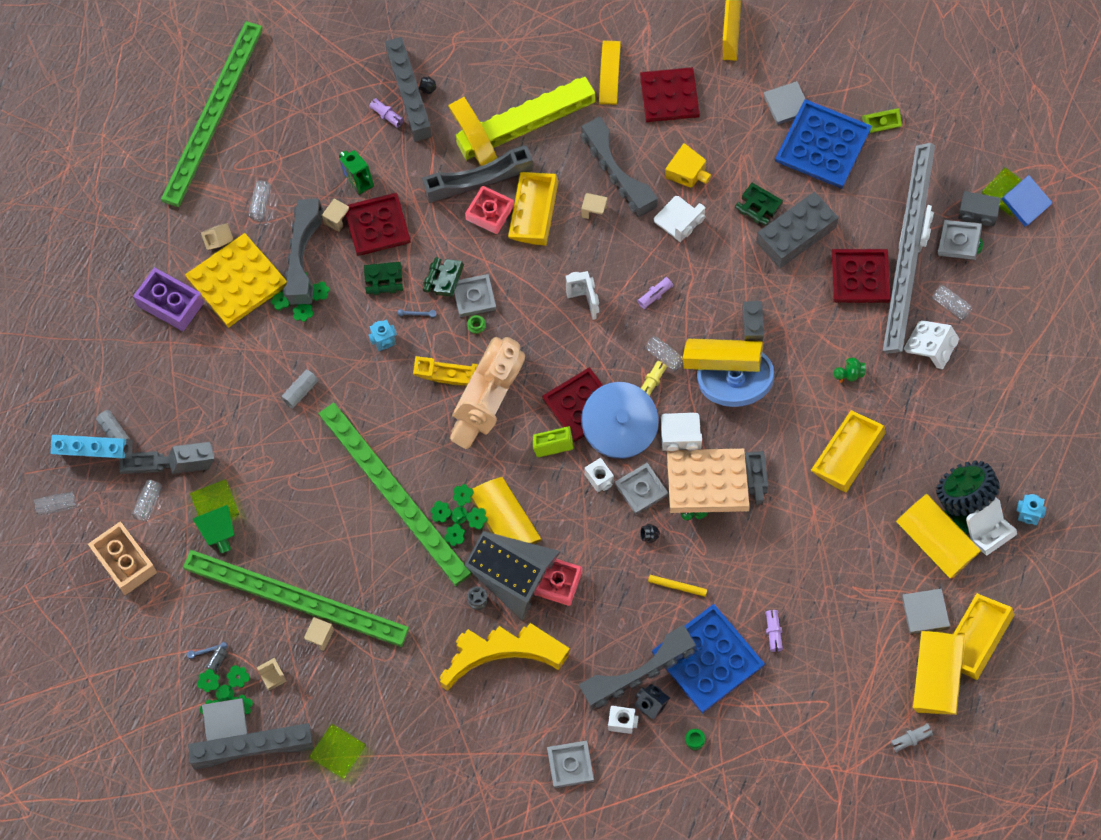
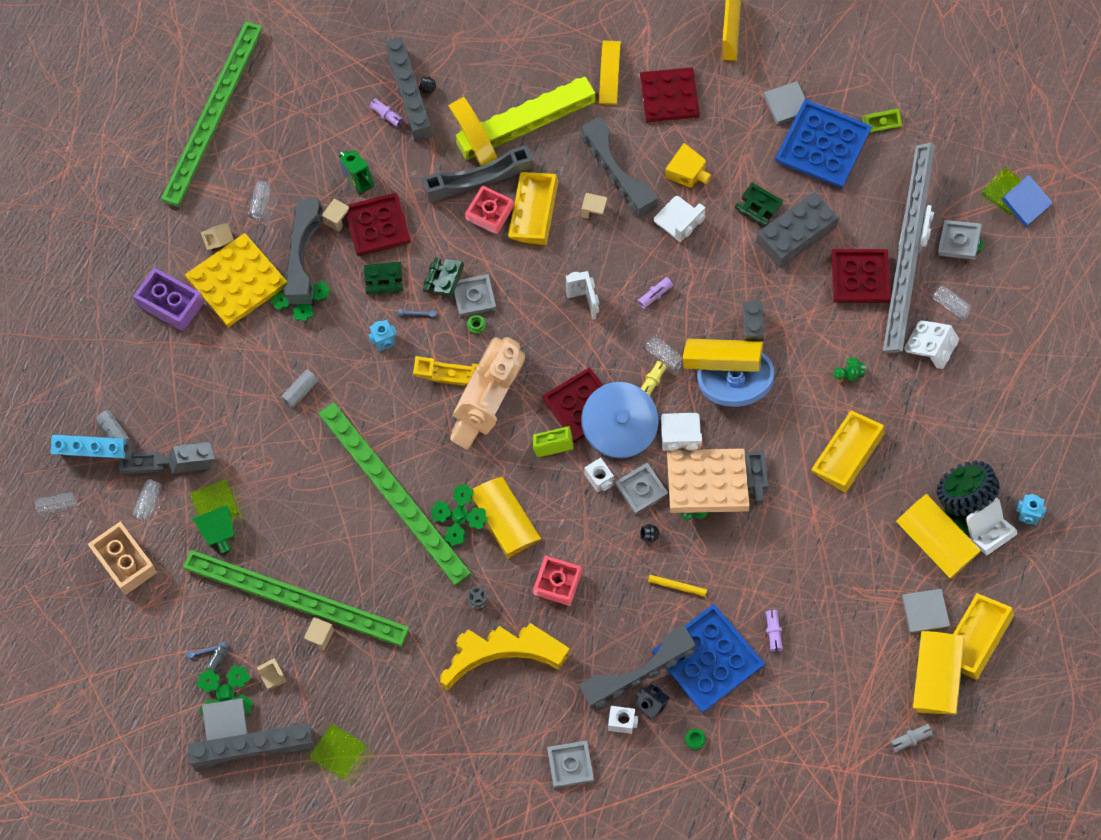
wedge [464,531,560,621] -> none
dark grey brick [958,191,1001,226] -> none

